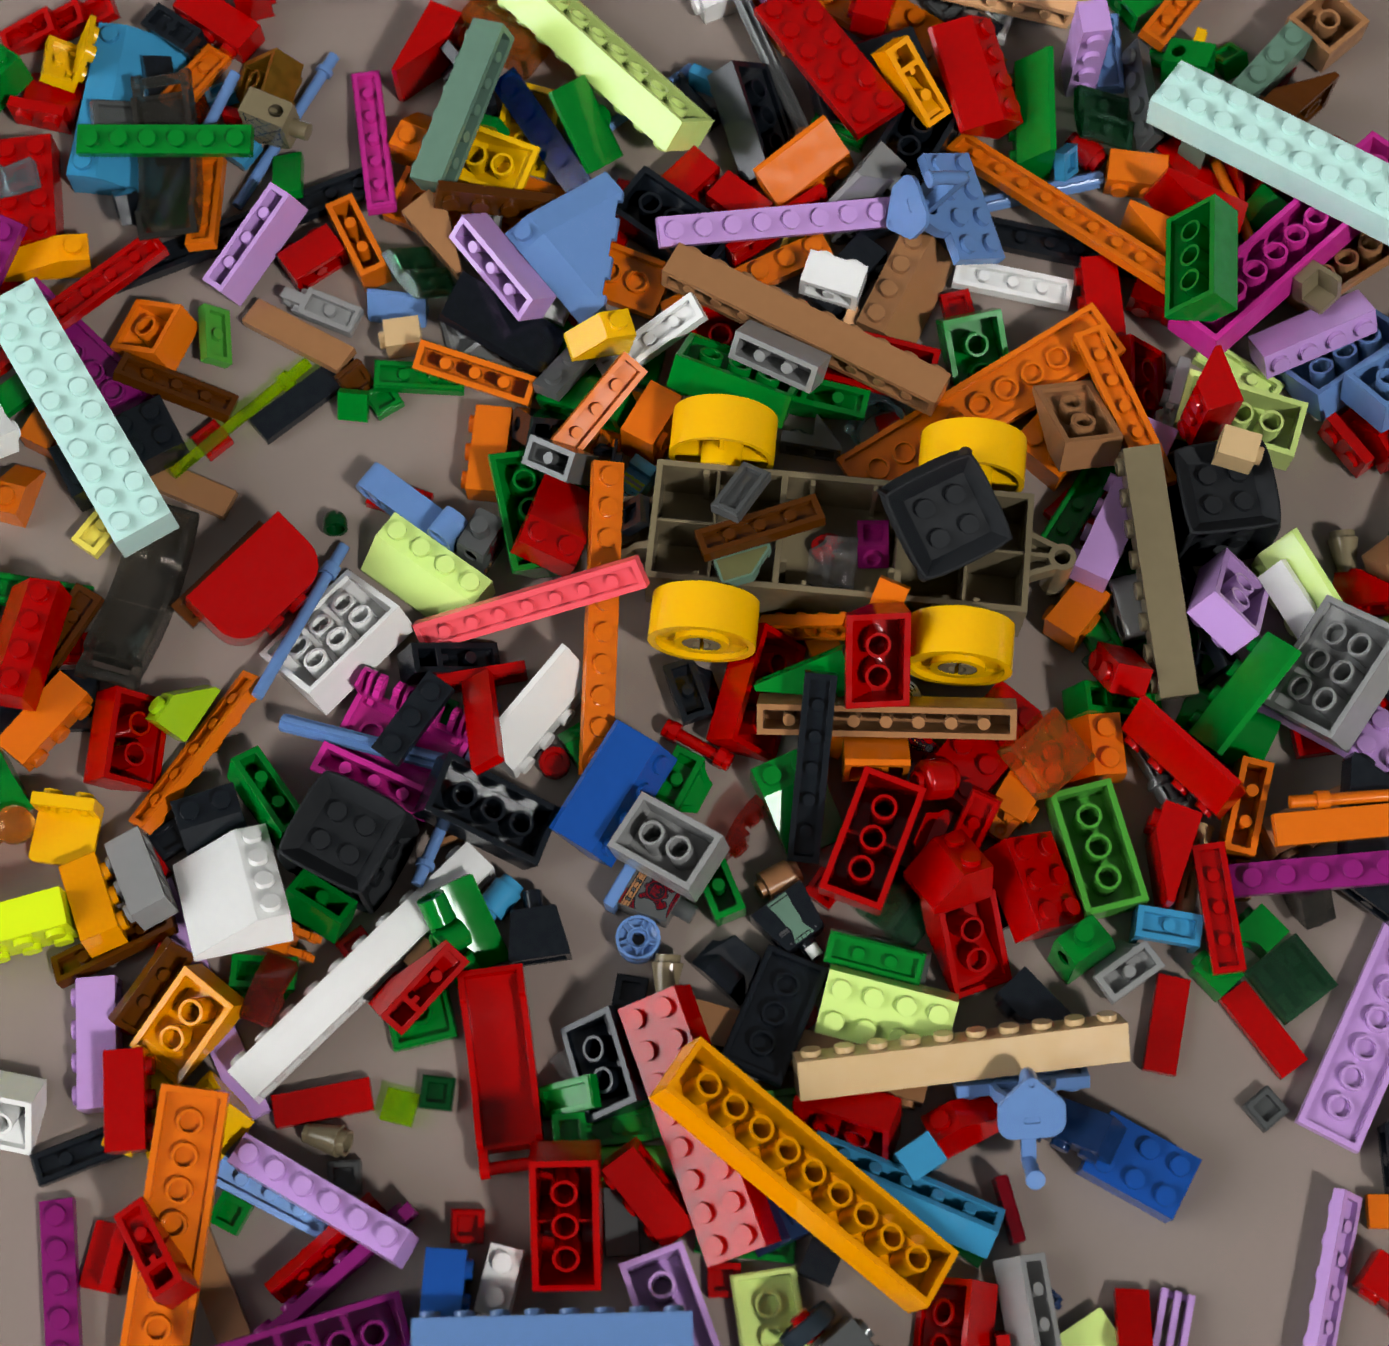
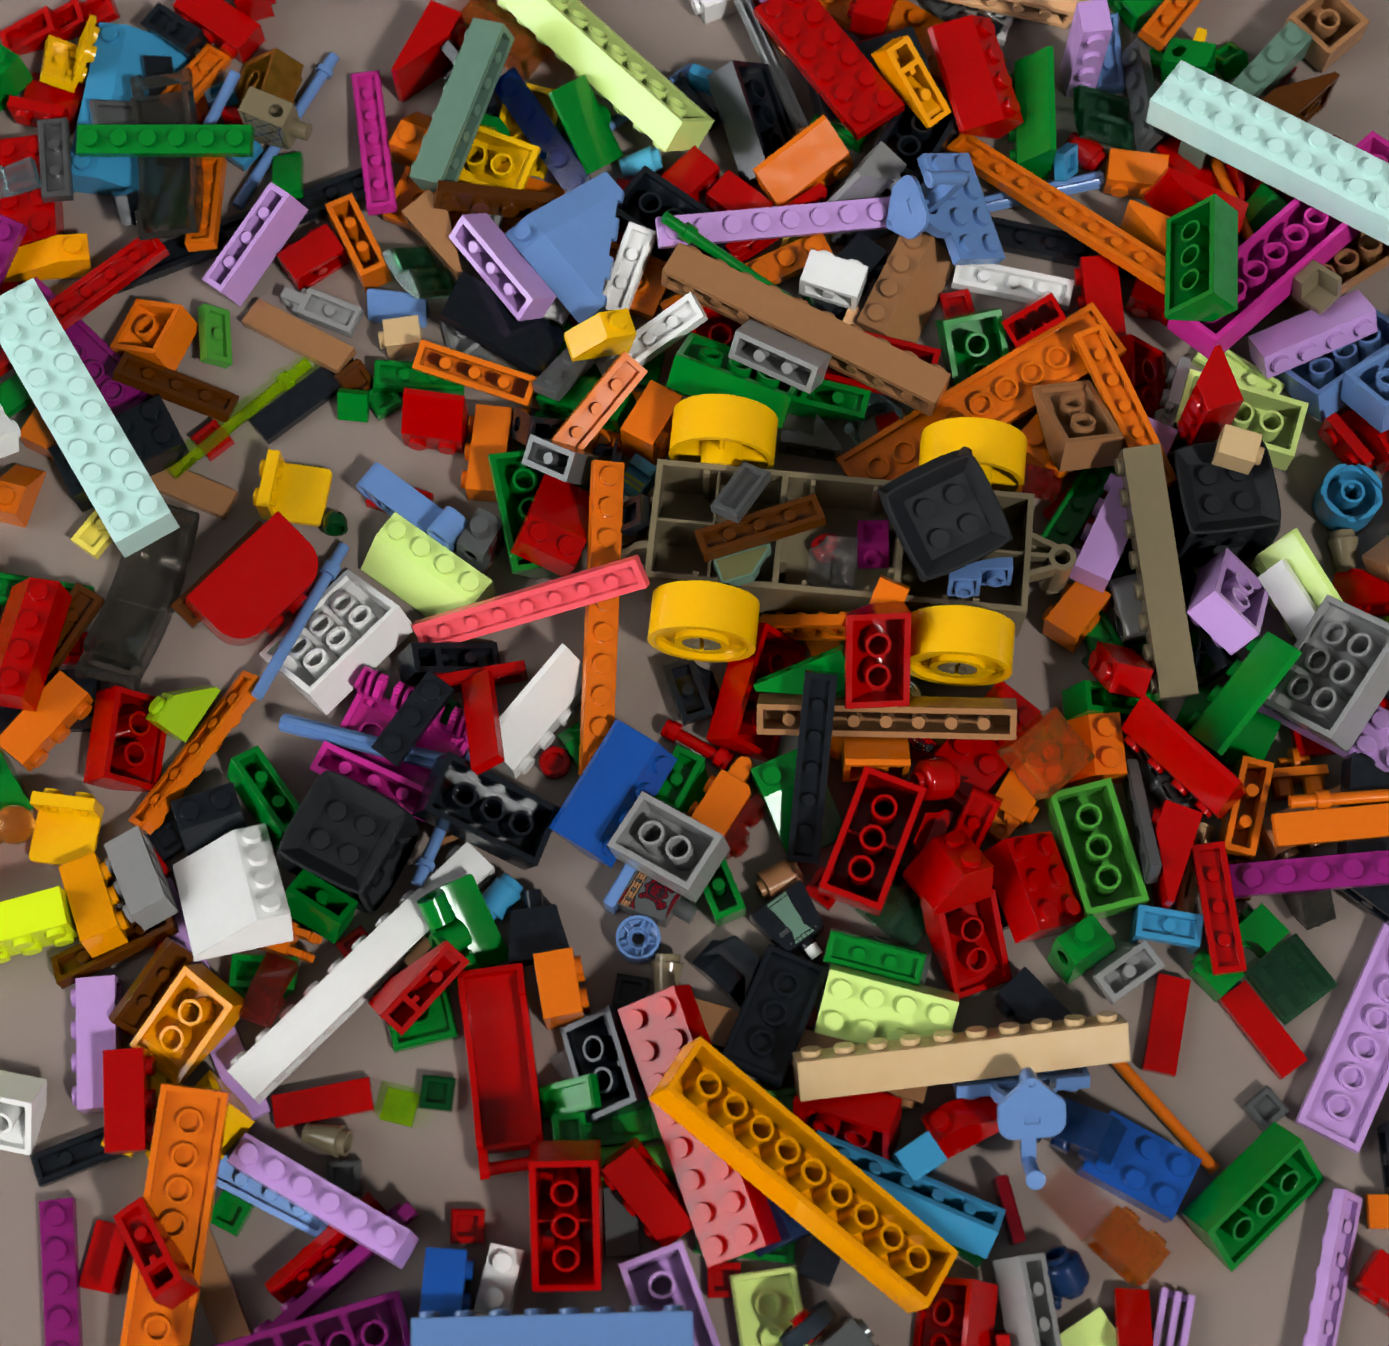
none -> flat silver tile [37,117,74,203]
none -> yellow bracket [253,449,333,527]
none -> red slope [401,388,469,455]
none -> orange brick [533,947,591,1030]
none -> white tile [603,221,657,311]
none -> medium azure cone [619,146,664,176]
none -> green bar [661,211,794,298]
none -> orange hinge [687,756,753,839]
none -> medium blue slope [947,557,1014,598]
none -> red torso [1001,291,1067,348]
none -> clear red slope [1021,464,1062,501]
none -> dark blue head [1045,1246,1090,1300]
none -> clear orange brick [1081,1205,1171,1288]
none -> orange bar [1083,1014,1220,1175]
none -> dark grey tile [1122,759,1162,884]
none -> green slope [1181,1121,1325,1272]
none -> orange hips [1270,747,1329,801]
none -> dark azure brick [1311,463,1383,532]

